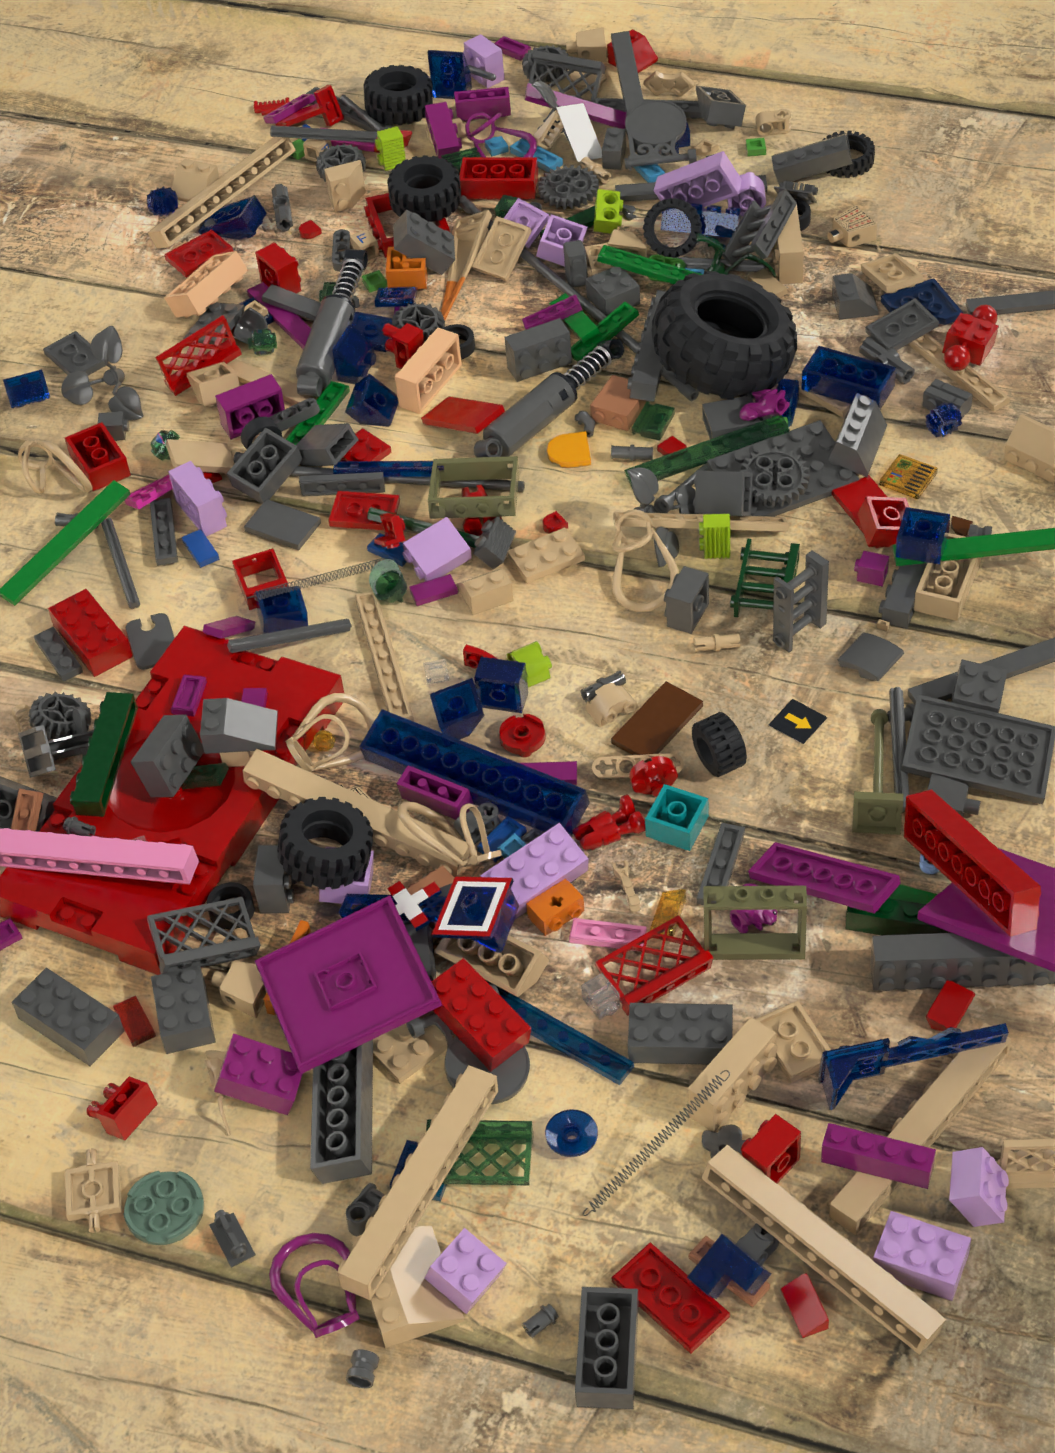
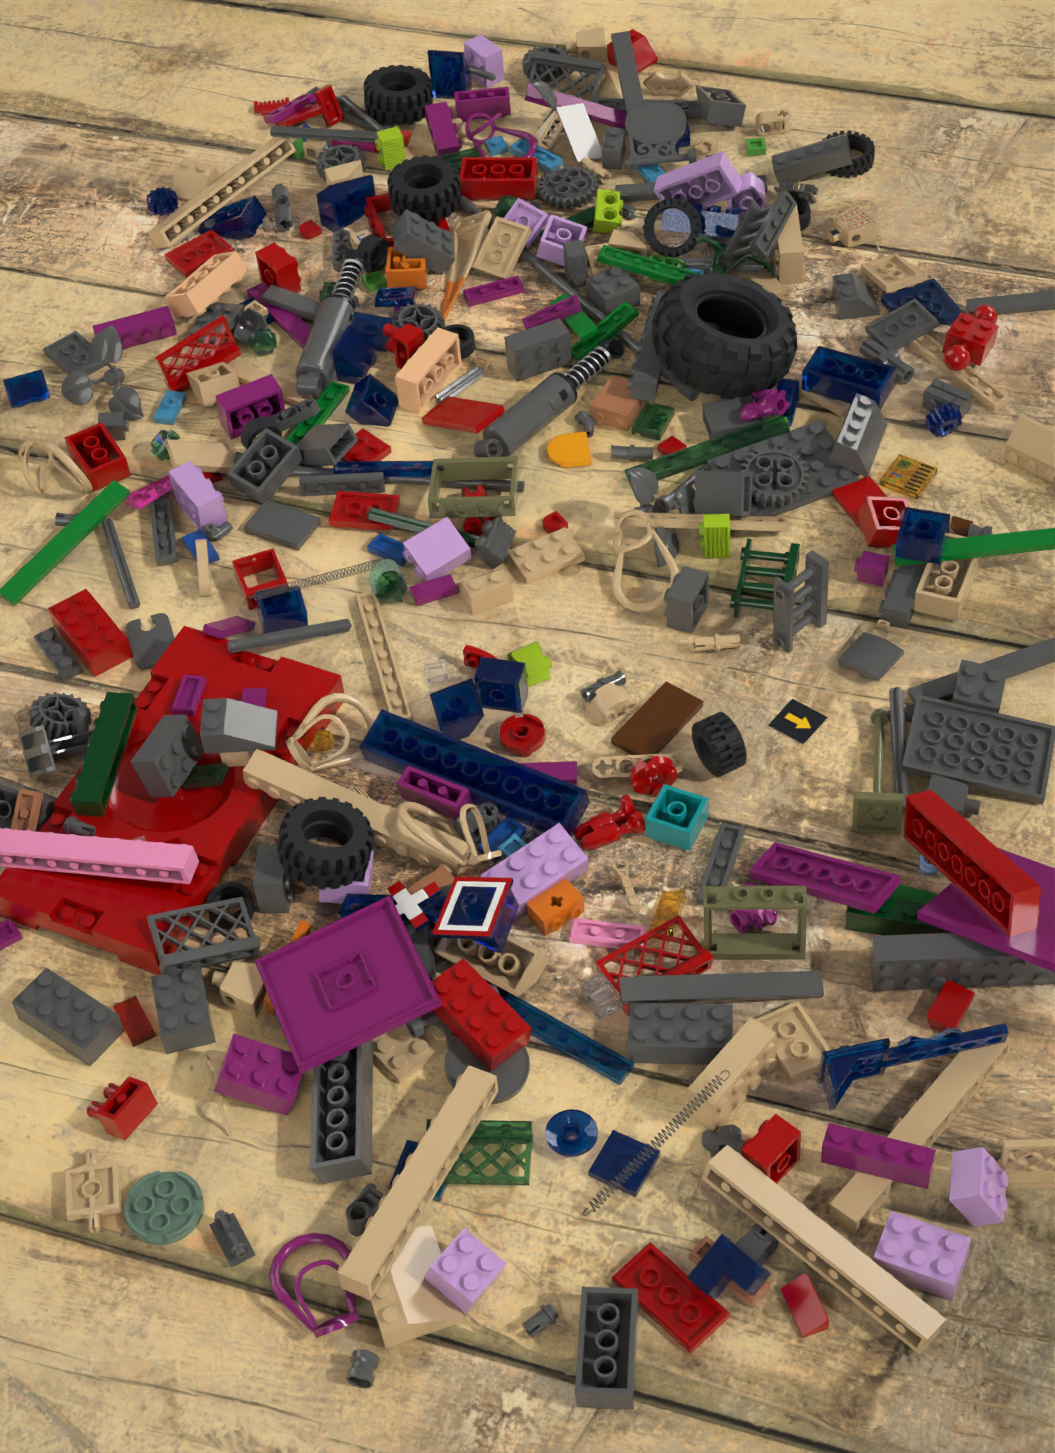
red bracket [374,513,406,549] -> none
magenta tile [494,36,531,61] -> none
none -> magenta brick [92,306,177,349]
none -> dark azure plate [153,390,187,425]
none -> tan beam [196,539,211,596]
none -> dark grey arm [203,521,233,540]
none -> clear blue slope [316,174,376,232]
none -> black tyre [357,235,389,273]
none -> axle [435,366,484,404]
none -> magenta tile [463,276,525,307]
none -> clear blue tile [588,1130,660,1197]
none -> dark grey tile [619,971,824,1004]

